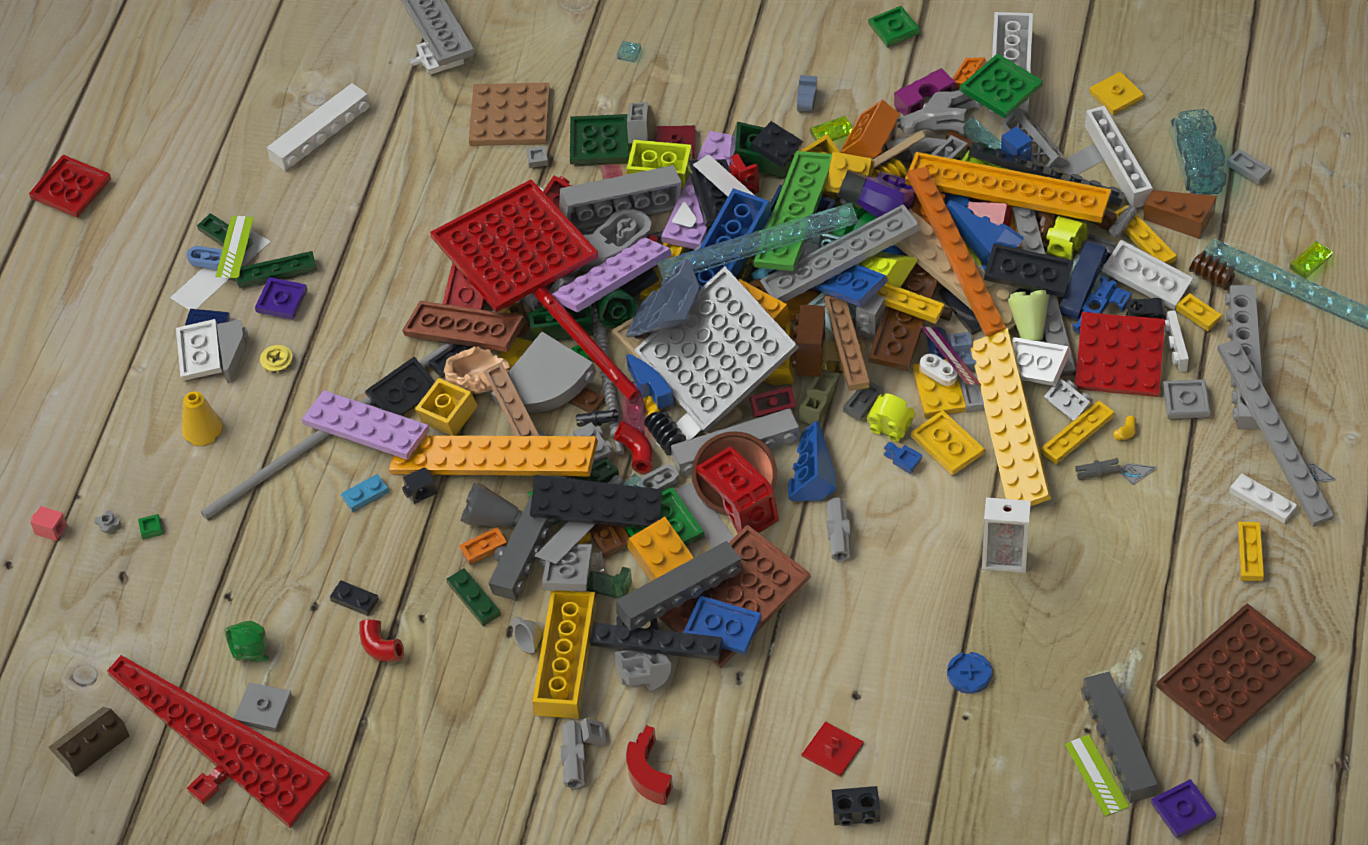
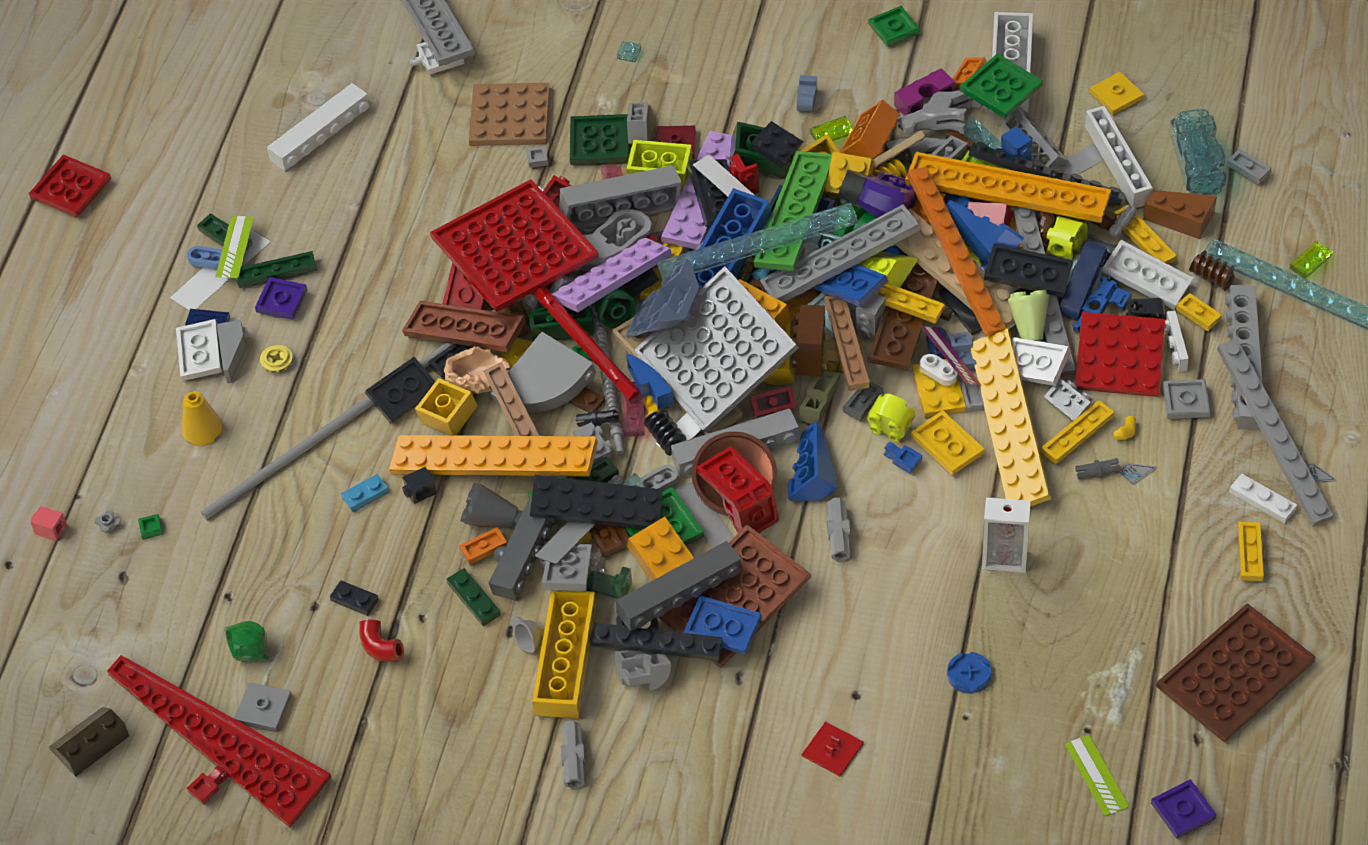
lavender plate [302,390,429,460] -> none
light grey plate [580,718,607,746] -> none
red cylinder [614,421,654,474] -> none
red arch [626,725,673,806] -> none
white sticker [672,202,697,227] -> none
black brick [831,786,880,826] -> none
dark grey brick [1081,671,1157,803] -> none

